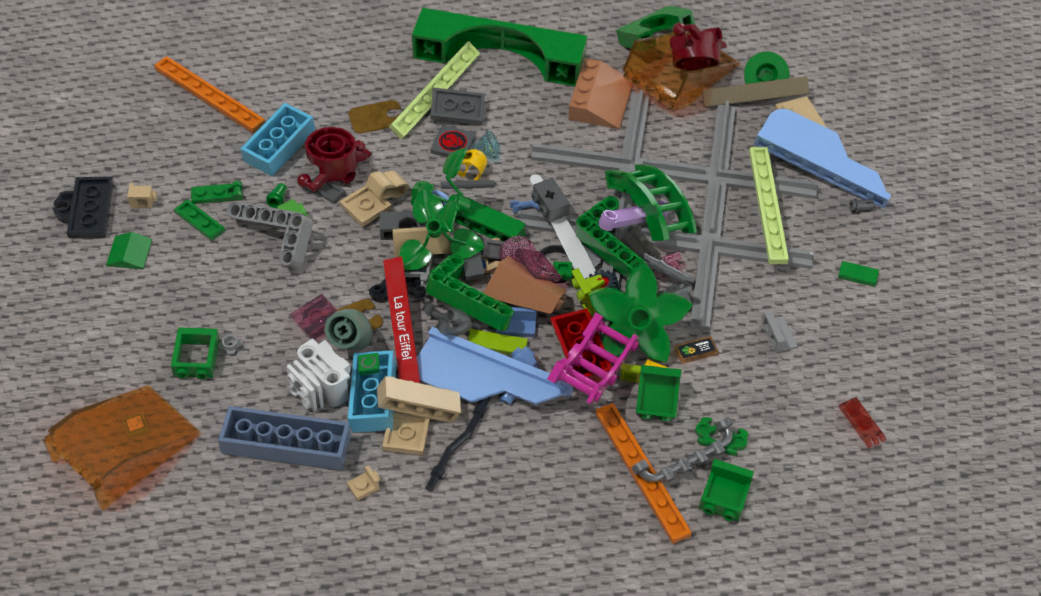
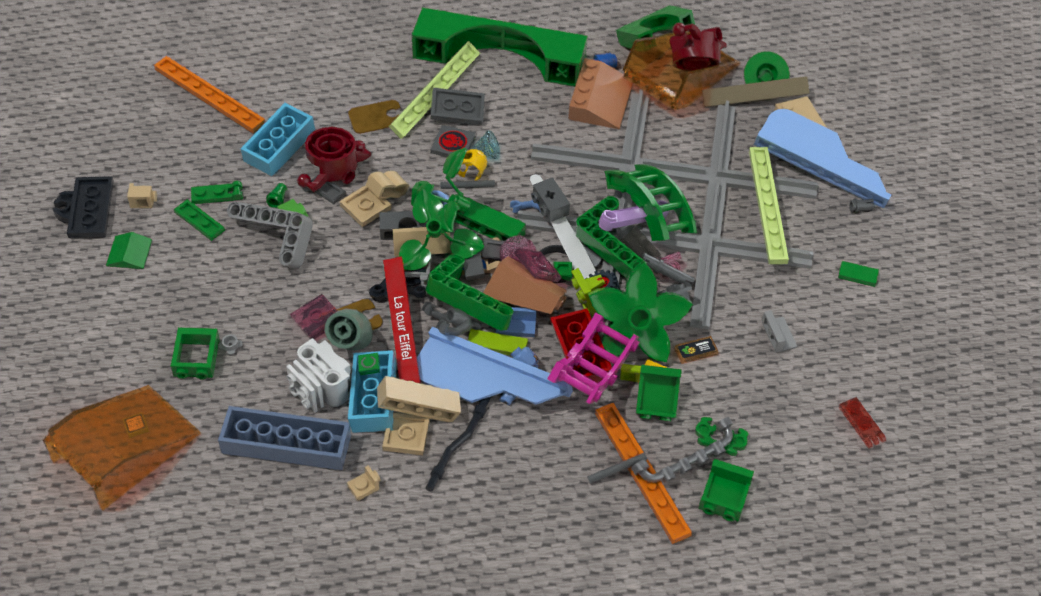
none -> dark grey bar [587,452,648,484]
none -> blue brick [592,53,617,68]

